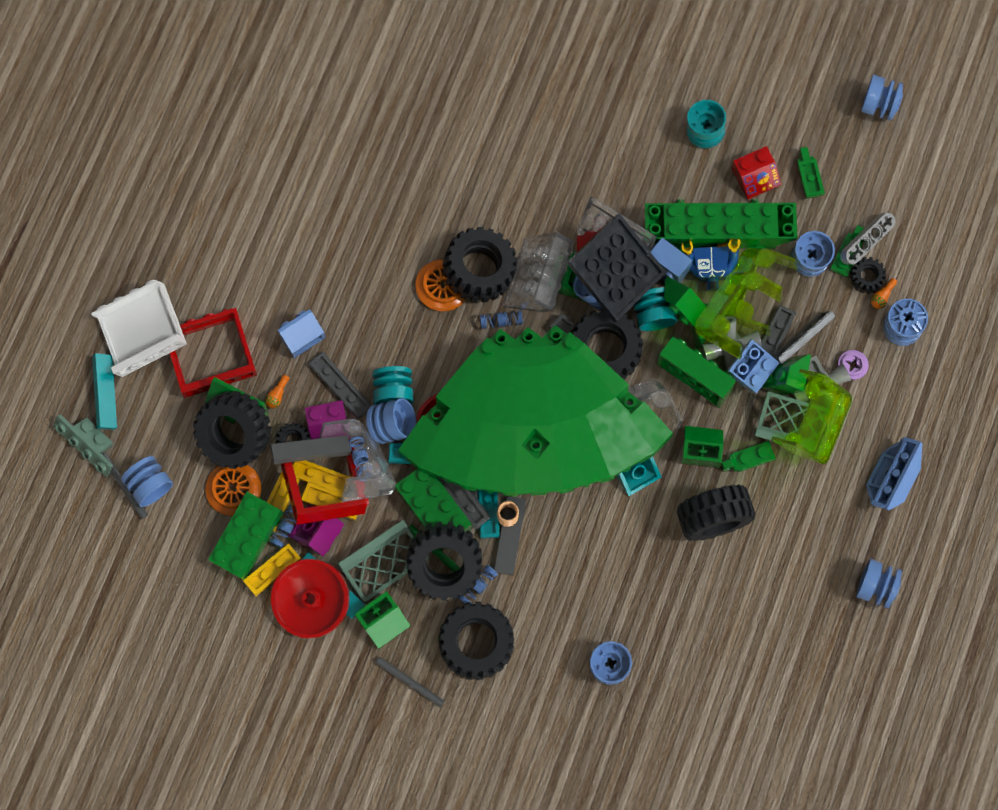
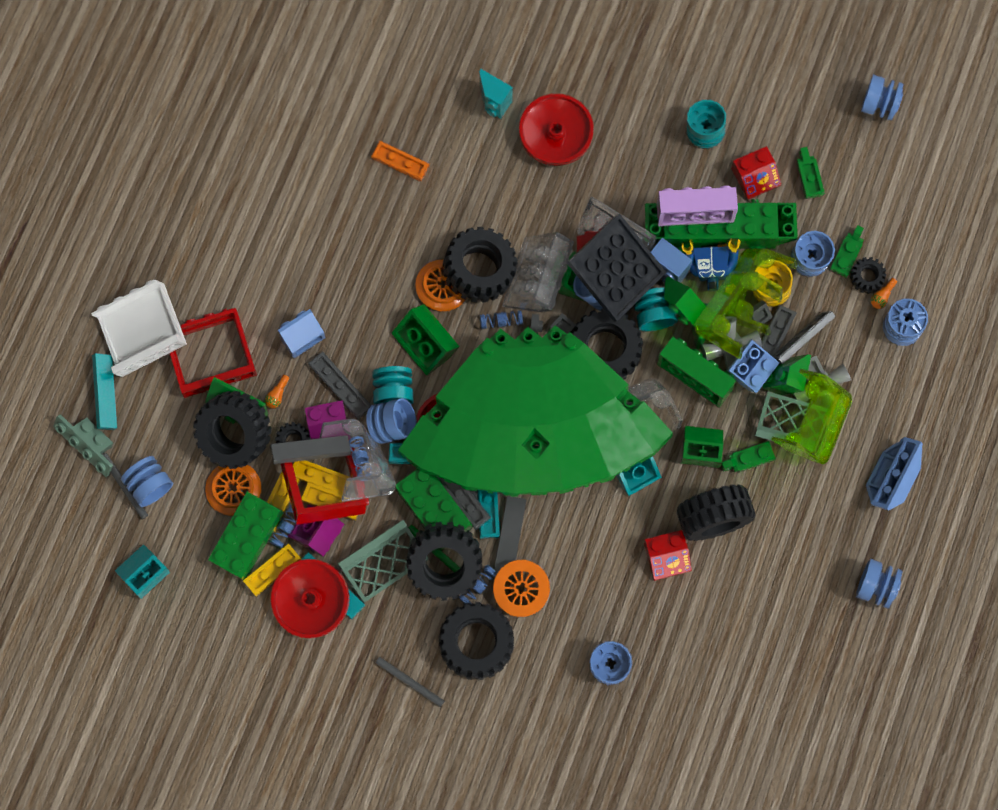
slope [355,591,410,649] -> none
light nougat piece [497,501,519,527] -> none
lavender gear [838,350,869,380] -> none
light grey beam [840,213,895,265] -> none
none -> teal slope [115,544,170,599]
none -> orange tile [371,141,430,181]
none -> green slope [391,304,460,376]
none -> teal slope [479,69,513,119]
none -> orange piece [493,560,550,617]
none -> red dish [519,94,594,166]
none -> dark grey plate [531,314,543,334]
none -> red slope [644,530,692,581]
none -> lavender brick [657,185,738,226]
none -> dark grey plate [747,301,773,328]
none -> yellow wheel [752,260,793,307]

